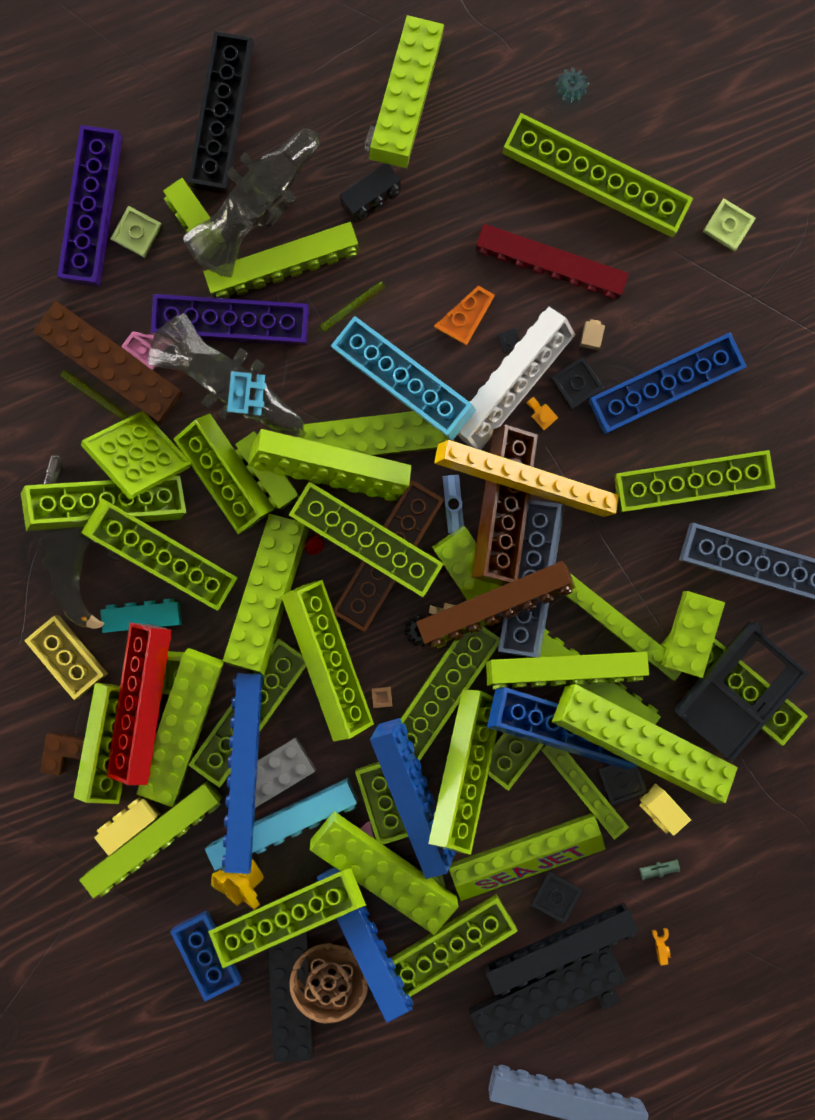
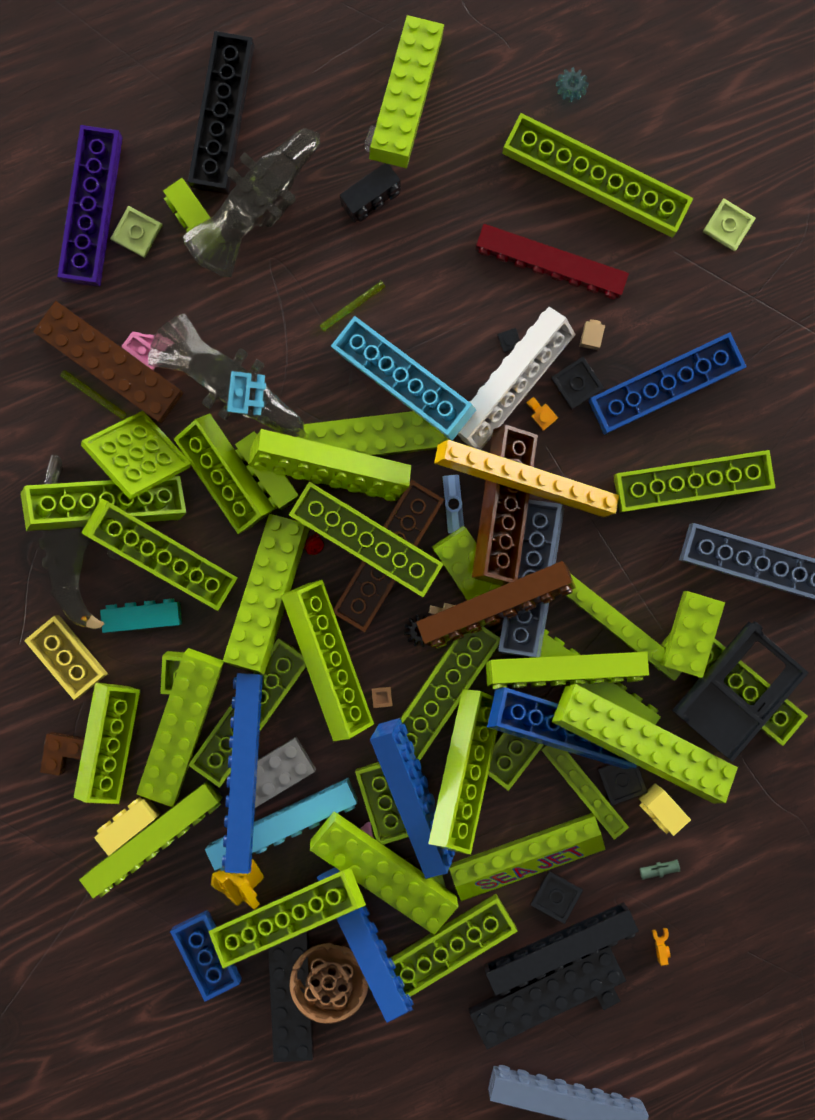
red brick [106,622,171,785] -> none
dark purple brick [151,294,309,346] -> none
lime brick [203,222,359,299] -> none
orange wing [433,286,495,346] -> none

